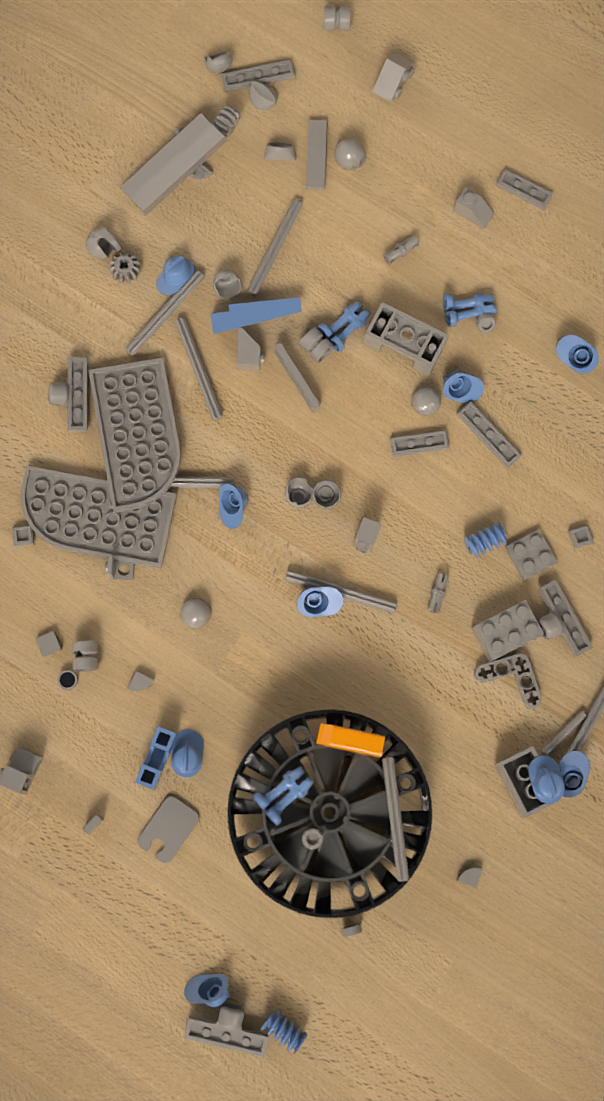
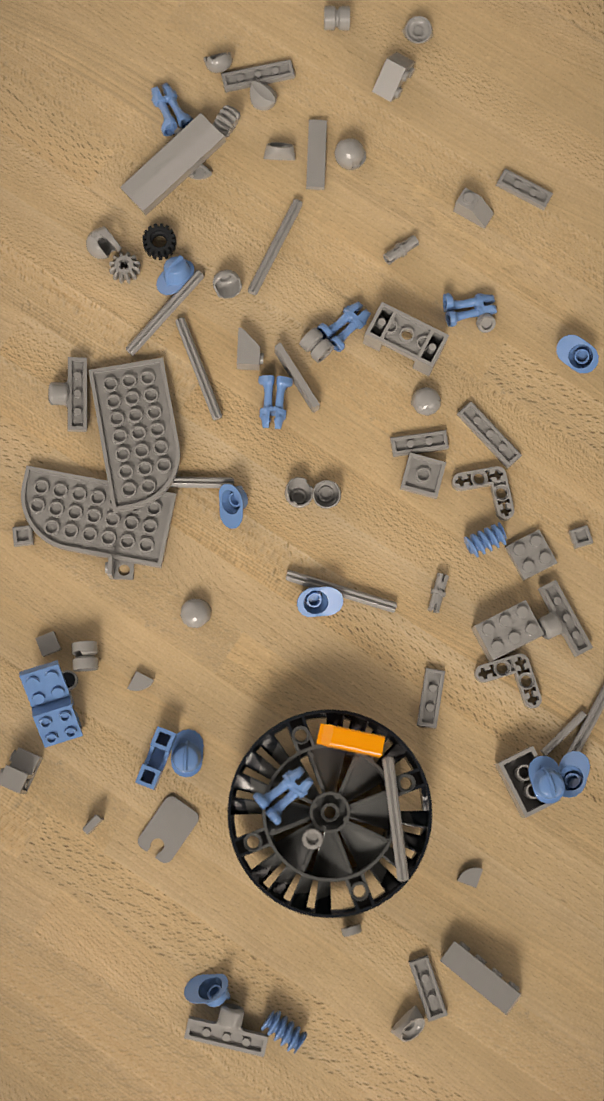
medium blue wedge [211,297,301,334] -> none
light grey brick [353,517,382,553] -> none
medium blue piece [443,371,484,403] -> none
none -> medium blue piece [19,660,83,748]
none -> black tyre [142,223,176,260]
none -> medium blue piece [151,83,193,136]
none -> medium blue piece [258,375,293,429]
none -> light grey piece [391,1006,425,1042]
none -> light grey plate [400,452,446,499]
none -> light grey piece [402,16,433,44]
none -> light grey tile [408,955,448,1022]
none -> light grey tile [416,668,445,729]
none -> light grey wedge [440,941,521,1015]
none -> light grey beam [451,466,514,521]

